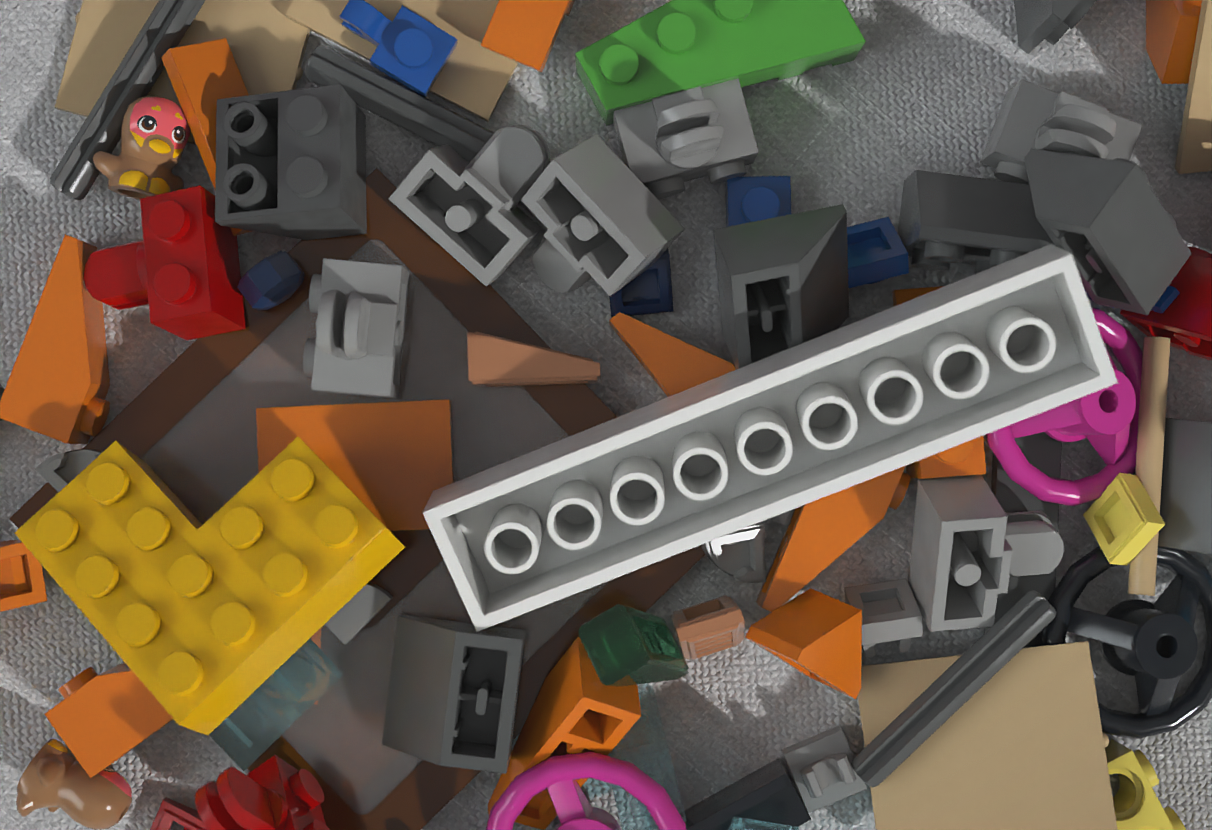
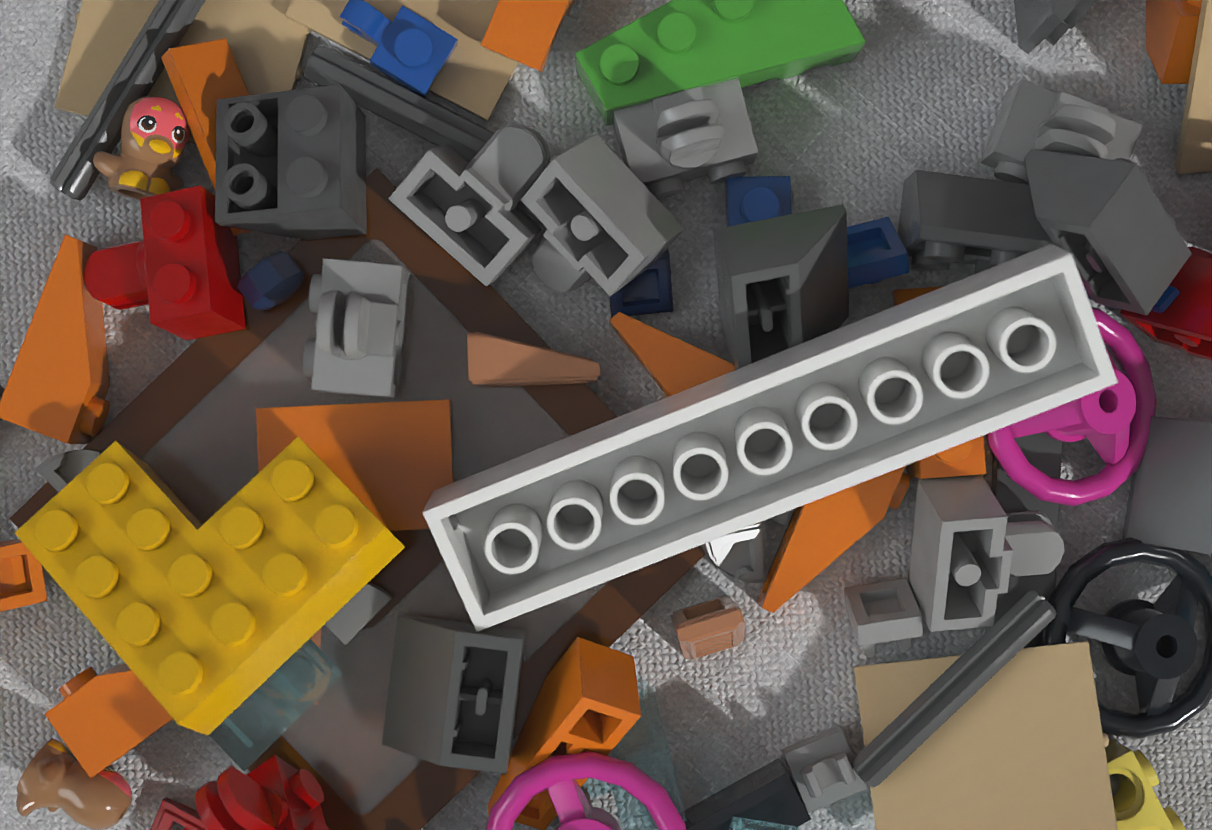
clear green slope [578,604,689,686] -> none
orange slope [745,588,862,699] -> none
light yellow tile [1083,473,1165,566] -> none
tan bar [1128,337,1170,596] -> none

